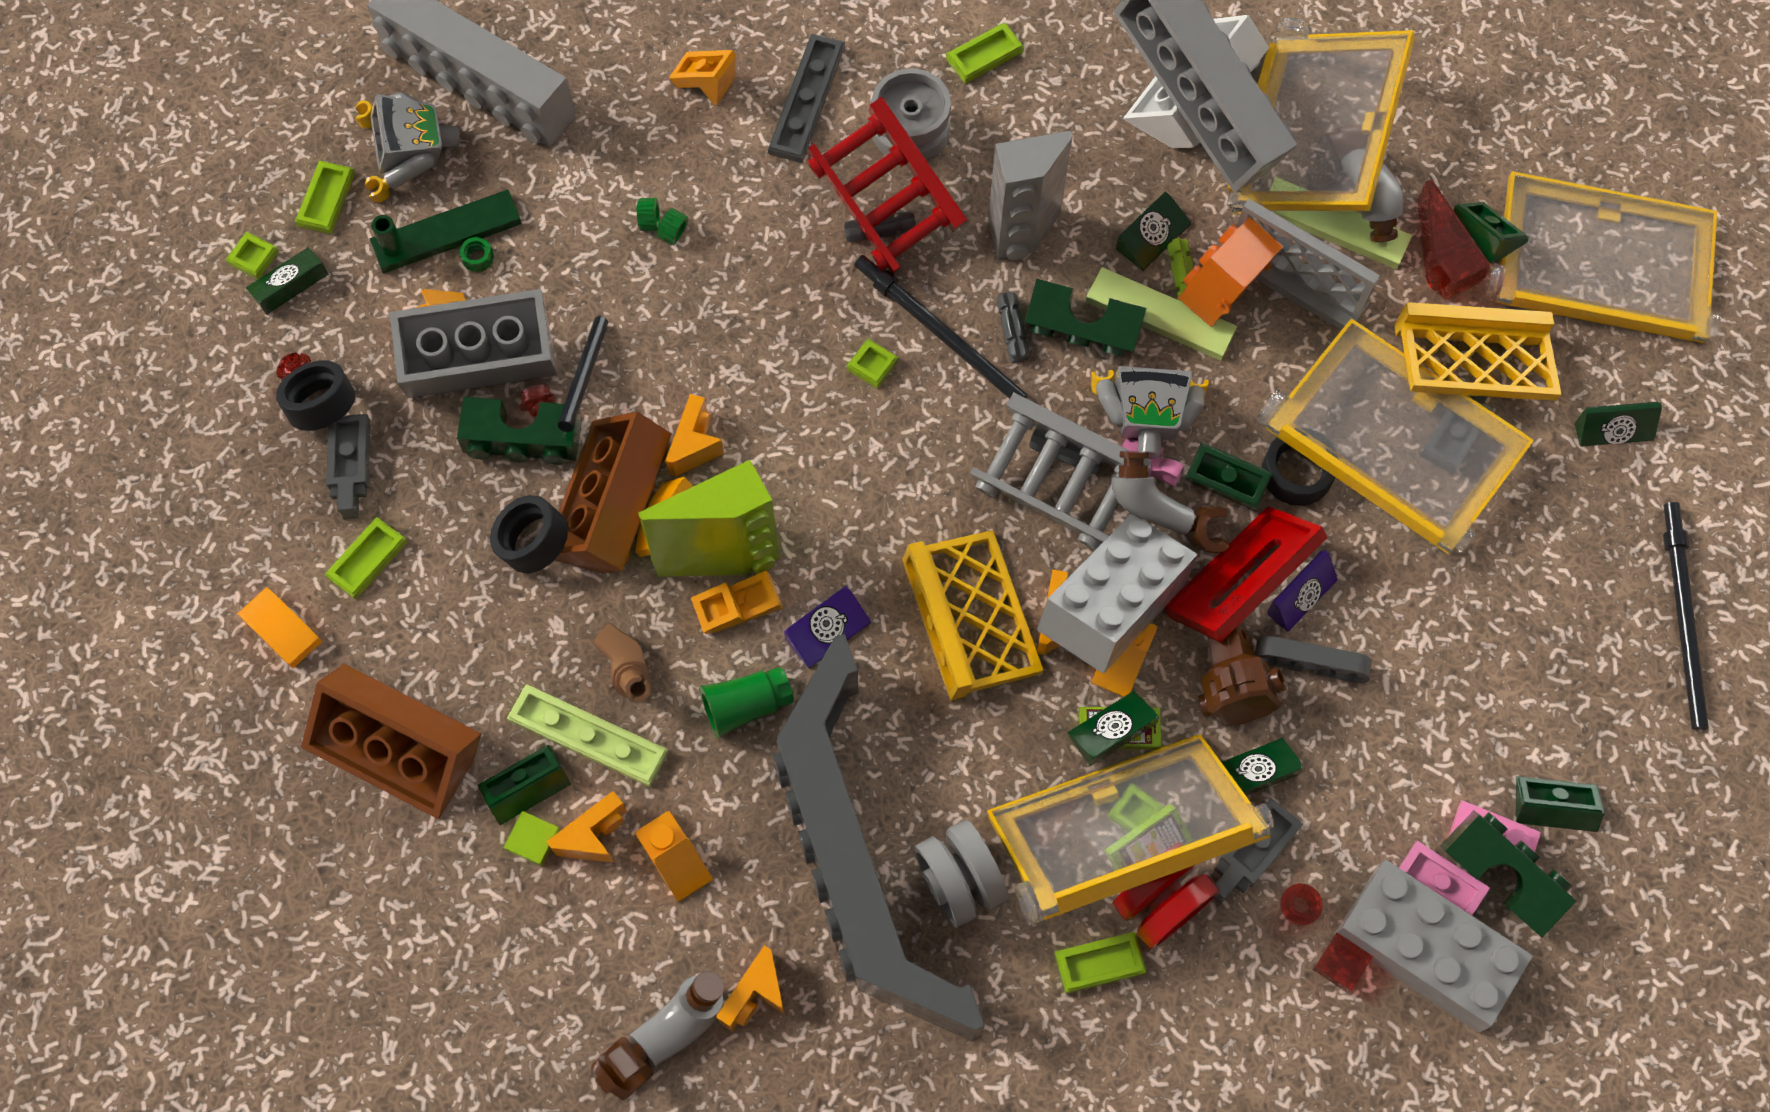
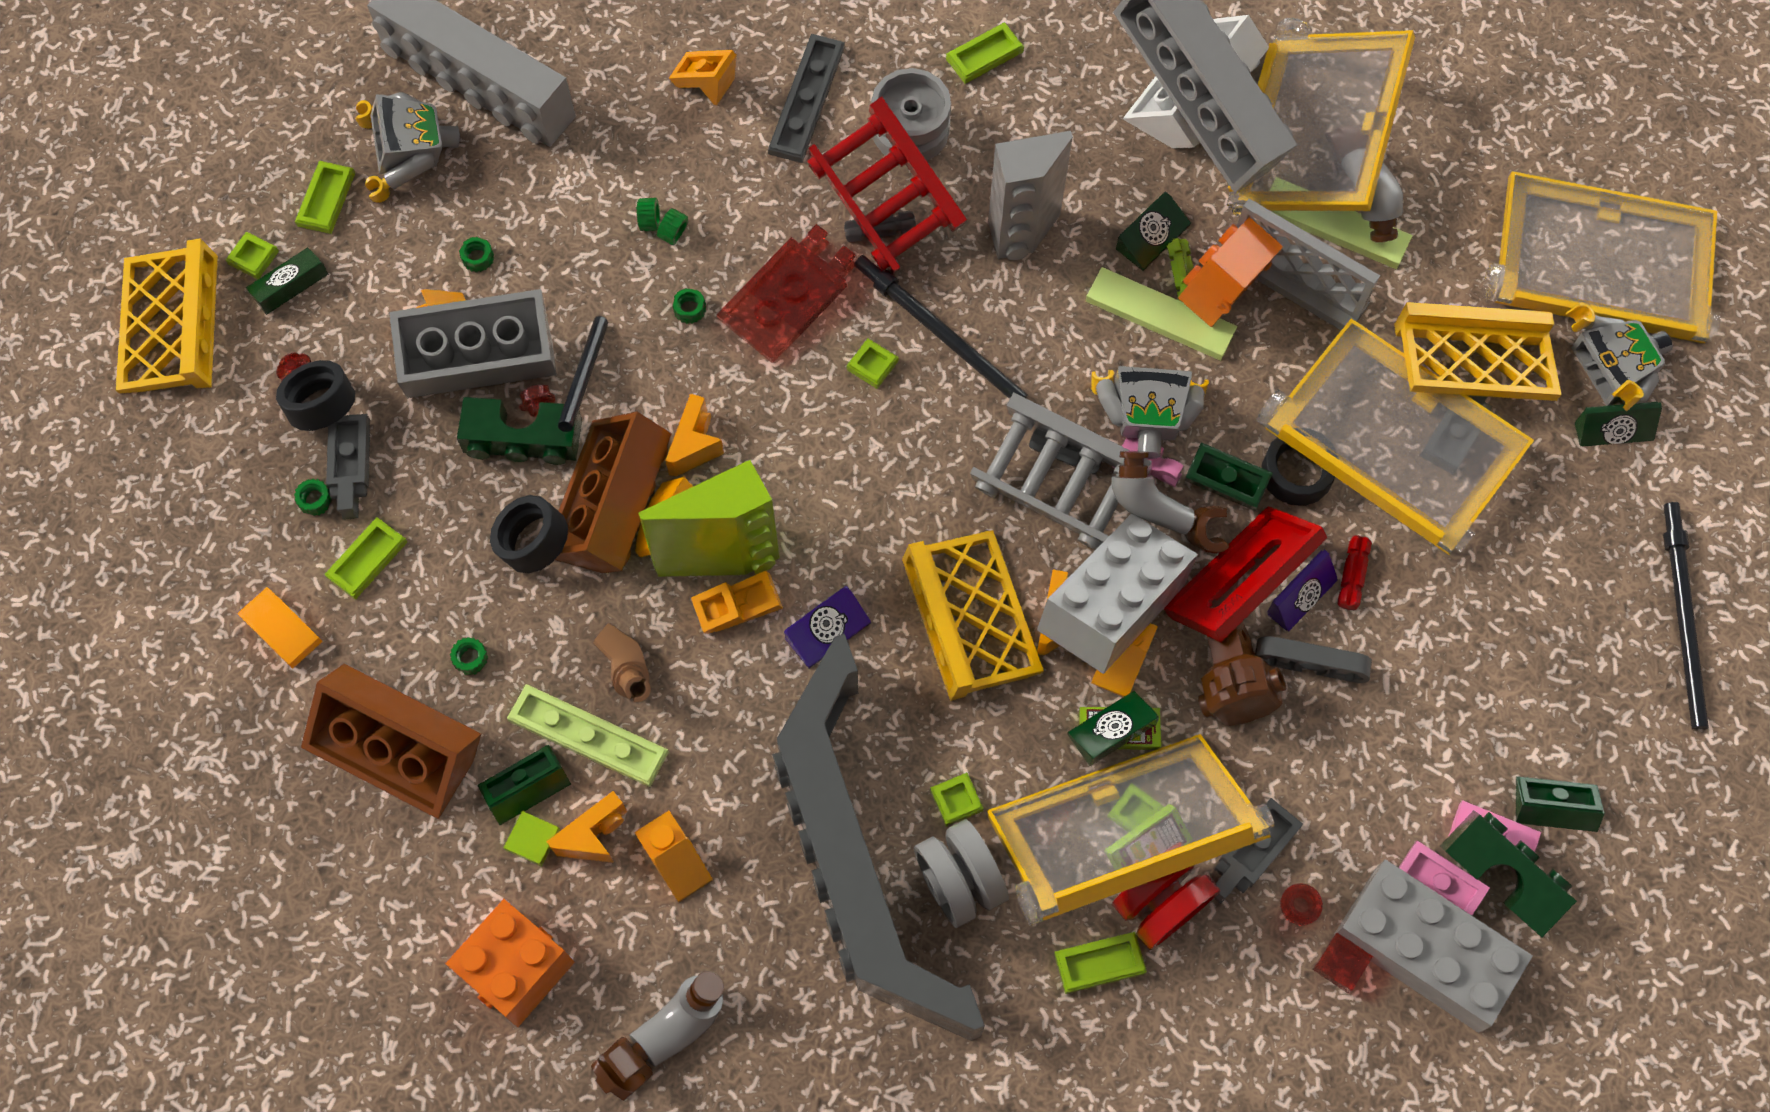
dark green piece [369,189,522,274] -> none
green plant [699,667,794,739] -> none
light orange slope [716,945,785,1032] -> none
dark grey axle [997,292,1030,362] -> none
dark green arch [1025,278,1147,357] -> none
dark green slope [1221,738,1304,796] -> none
clear red slope [1417,179,1491,300] -> none
dark green slope [1448,202,1529,263] -> none
none -> yellow fence [116,238,218,394]
none -> green axle [294,479,333,516]
none -> orange brick [445,898,575,1028]
none -> green axle [450,637,488,675]
none -> green axle [672,288,706,324]
none -> clear red tile [716,224,855,363]
none -> lime tile [930,773,984,827]
none -> red axle [1337,535,1372,611]
none -> torso [1566,302,1673,411]

